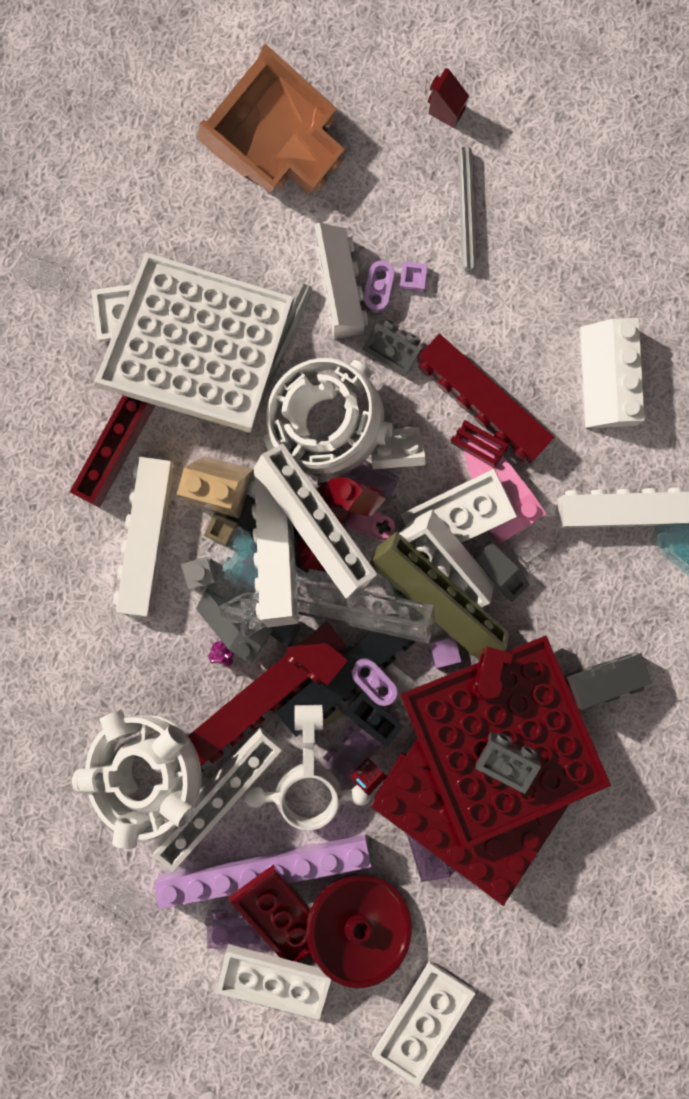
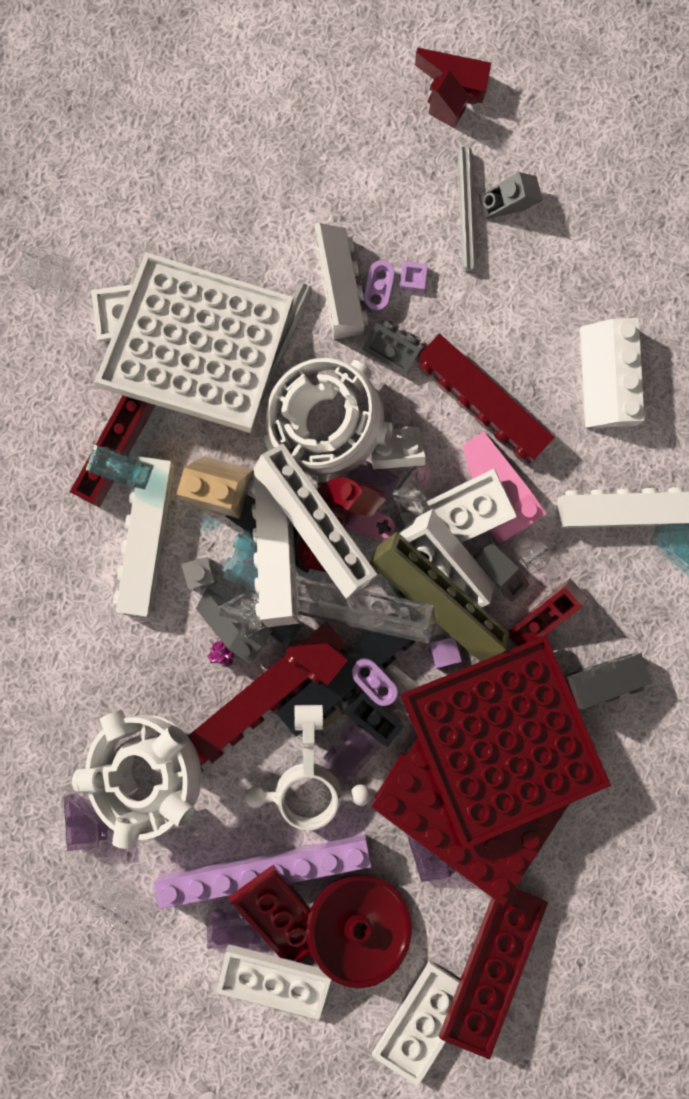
white brick [152,726,282,872] -> none
nougat panel [197,44,345,195] -> none
dark tan tile [203,512,239,547] -> none
dark red tile [350,758,387,796] -> none
dark red tile [450,420,508,468] -> none
dark red leg [474,646,513,700] -> none
dark grey bracket [476,732,541,794] -> none
none -> clear purple slope [63,792,108,851]
none -> clear light blue slope [86,445,154,490]
none -> clear bracket [392,459,435,516]
none -> dark red slope [415,47,492,104]
none -> dark red plate [438,888,548,1060]
none -> dark grey slope [479,172,543,219]
none -> dark red slope [508,578,588,646]

